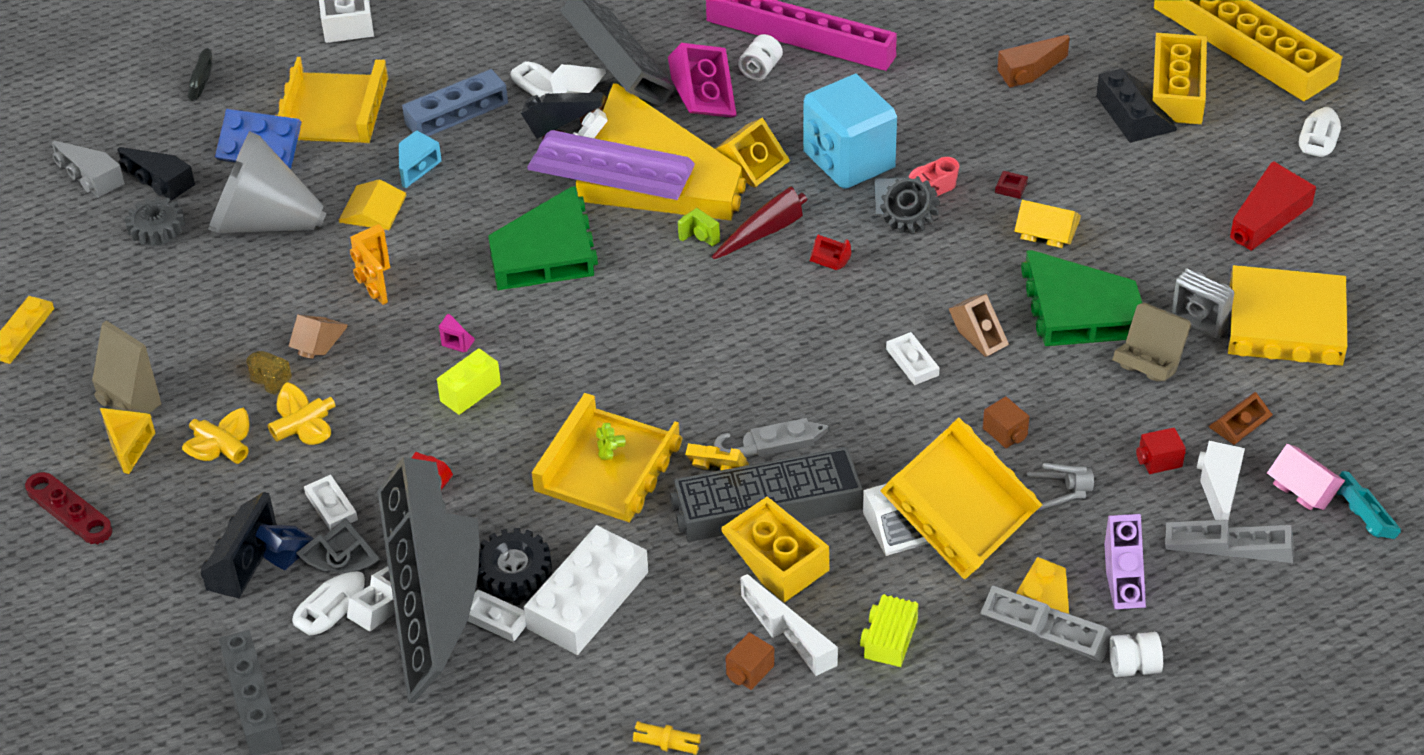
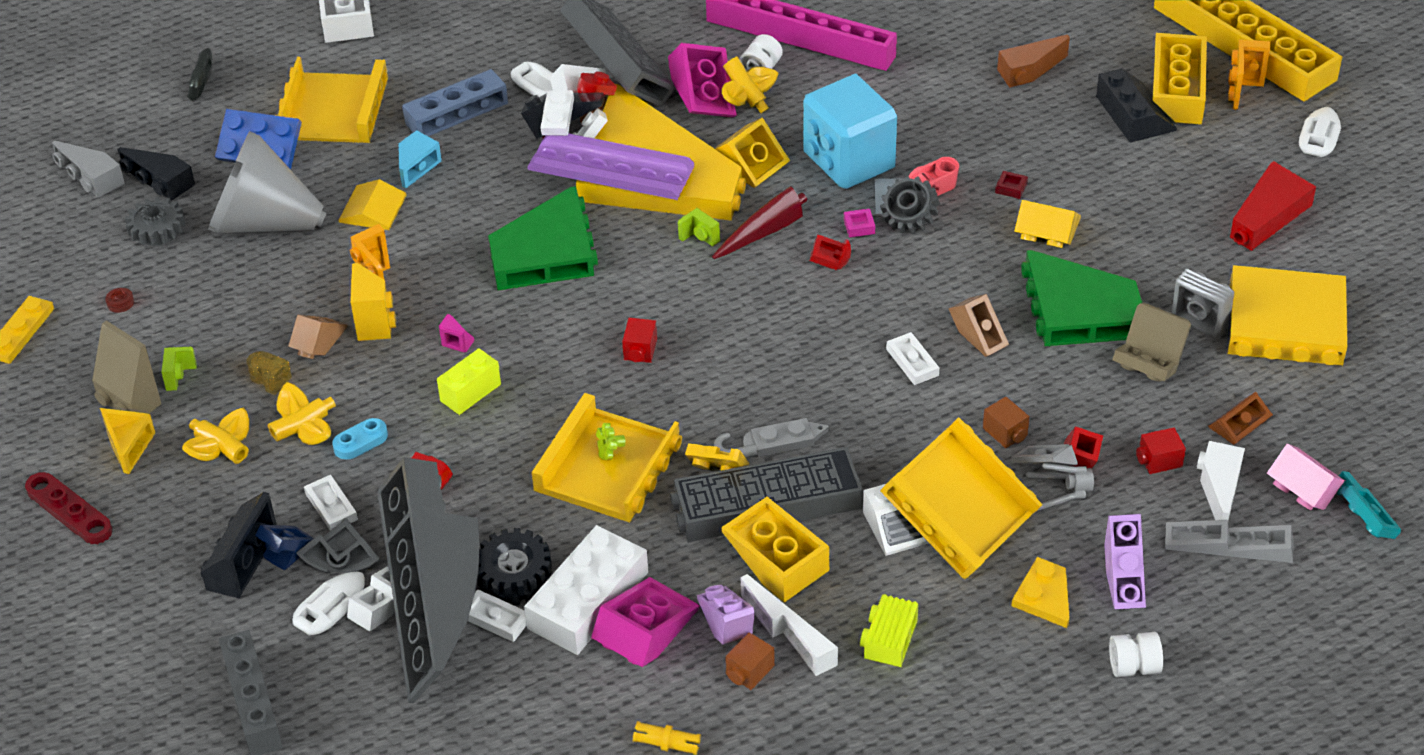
light grey slope [980,585,1114,663] -> none
none -> clear red tile [105,288,134,313]
none -> lime bracket [161,347,197,391]
none -> medium azure plate [332,418,388,459]
none -> yellow slope [351,263,396,341]
none -> white plate [541,90,574,136]
none -> red plate [577,71,617,95]
none -> dark pink slope [591,577,700,667]
none -> red brick [622,318,657,363]
none -> lavender slope [697,585,754,644]
none -> yellow plant [722,56,779,113]
none -> dark pink plate [844,209,876,238]
none -> light grey slope [1010,444,1078,466]
none -> red brick [1064,426,1103,469]
none -> light orange bracket [1228,40,1270,110]

